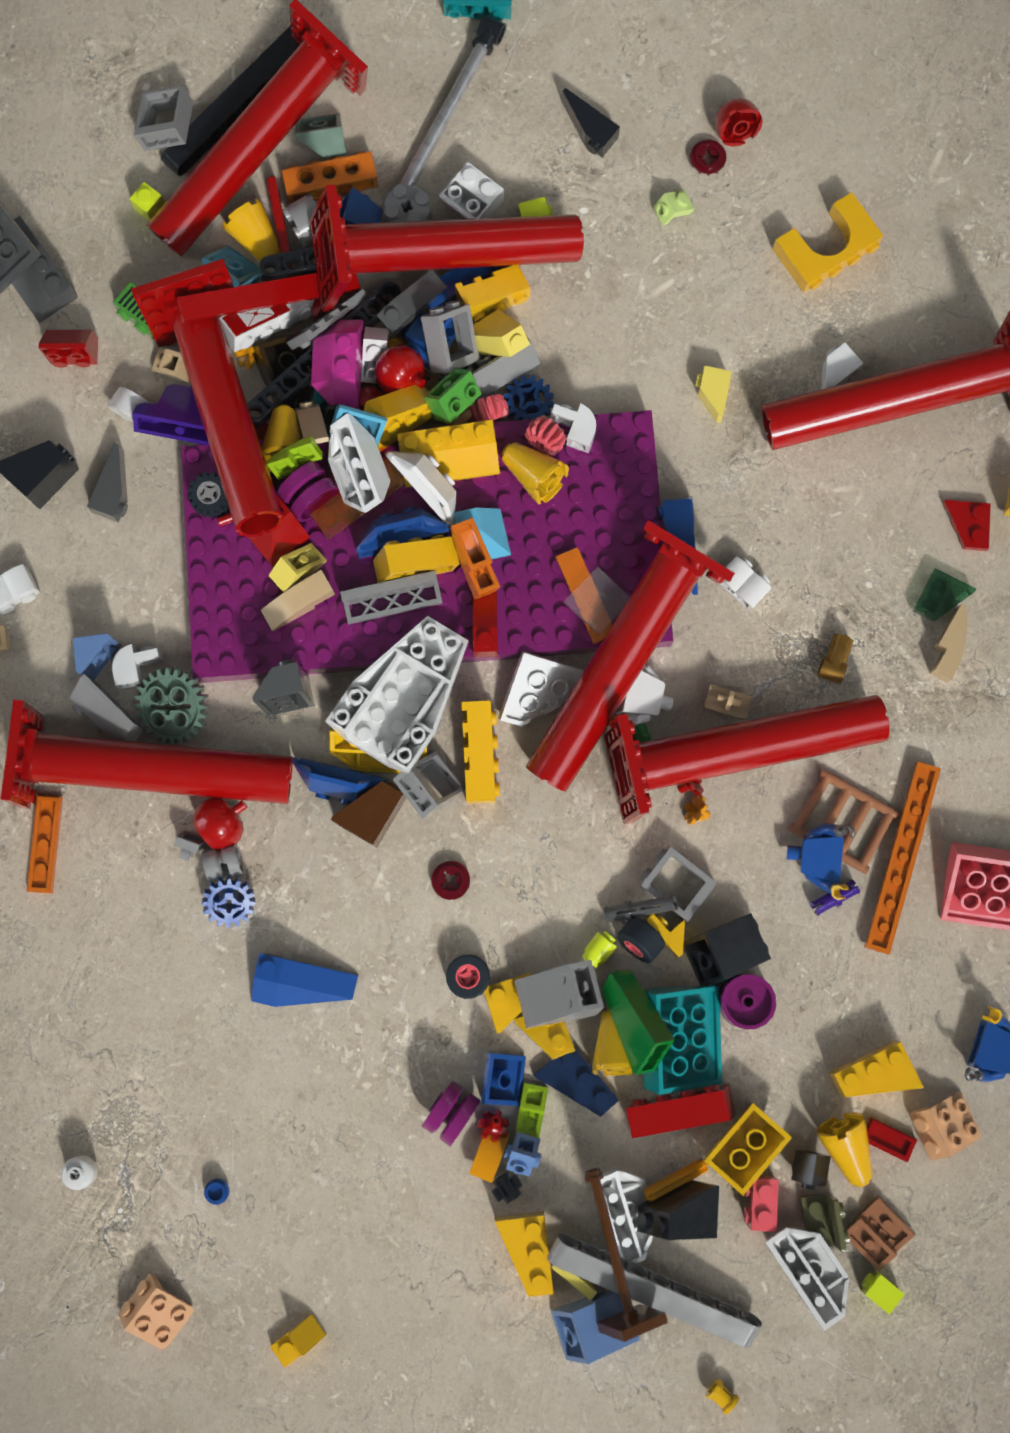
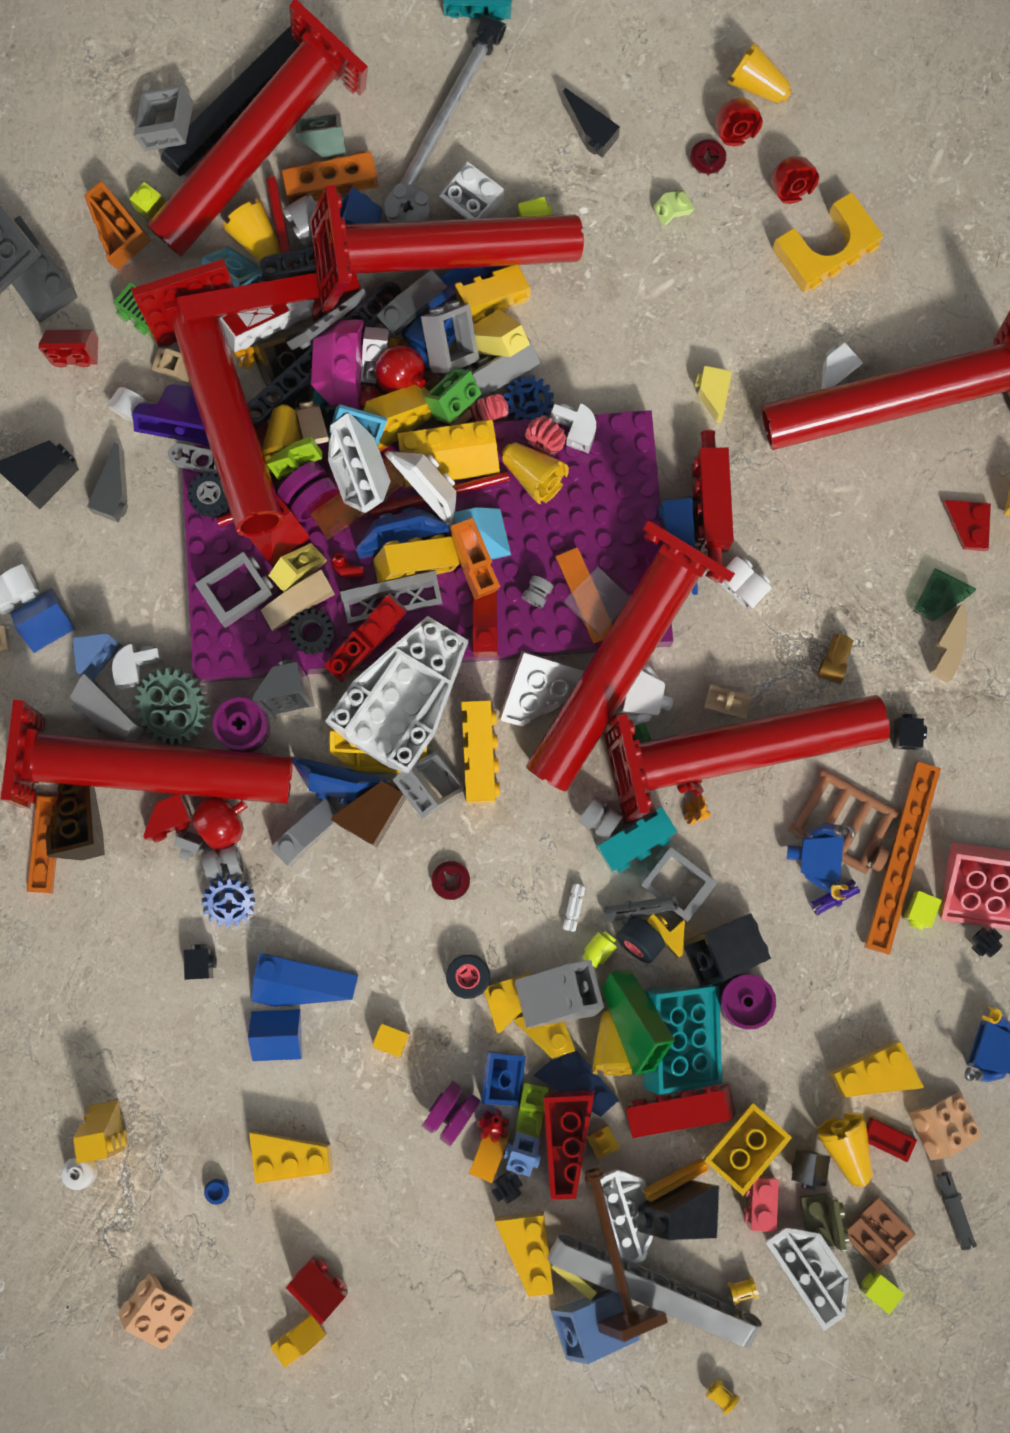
none -> blue slope [10,589,75,653]
none -> dark brown wedge [46,784,105,861]
none -> yellow wedge [73,1100,128,1164]
none -> orange wedge [84,180,152,270]
none -> red slope [143,794,193,843]
none -> light grey beam [168,443,218,475]
none -> black brick [184,944,217,980]
none -> light grey window [195,552,273,628]
none -> magenta wheel [213,697,271,752]
none -> blue slope [248,1009,302,1061]
none -> yellow wedge [249,1130,333,1184]
none -> light grey slope [270,799,338,867]
none -> red slope [285,1256,348,1325]
none -> black tyre [289,609,335,655]
none -> red slope [324,594,408,682]
none -> red arm [331,553,364,578]
none -> red bar [369,471,510,518]
none -> yellow panel [372,1024,410,1058]
none -> light grey wheel [522,575,554,608]
none -> red wedge [544,1090,595,1200]
none -> white axle [563,883,585,932]
none -> light grey wheel [578,796,624,841]
none -> yellow tile [587,1125,620,1160]
none -> teal wedge [597,807,678,873]
none -> red brick [691,430,734,565]
none -> yellow cone [727,42,792,104]
none -> yellow bush [728,1276,759,1305]
none -> red cylinder [771,155,820,204]
none -> nougat tile [870,846,889,872]
none -> black brick [894,714,927,750]
none -> neon yellow brick [903,891,942,930]
none -> dark grey pin [935,1171,977,1250]
none -> black gear [971,927,1003,958]

